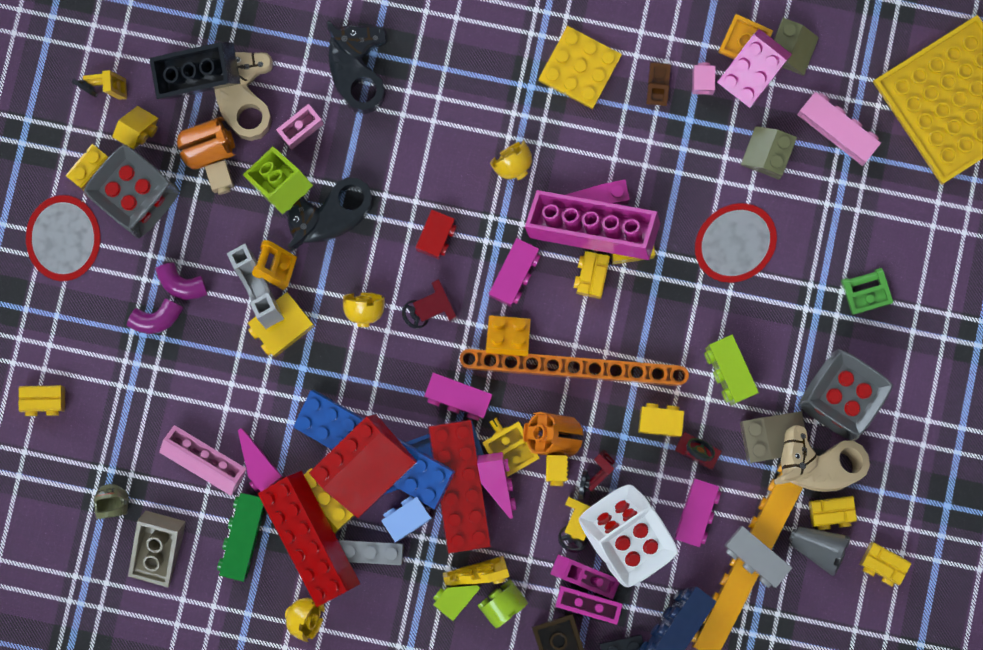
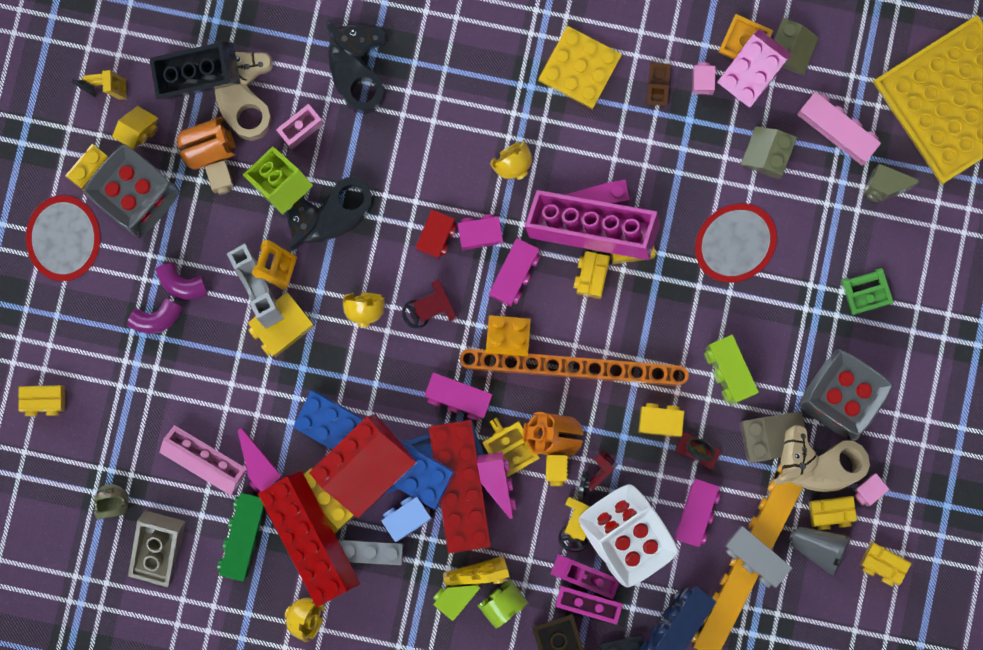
none -> dark pink brick [458,214,503,251]
none -> bright pink brick [853,473,890,506]
none -> olive slope [863,164,919,202]

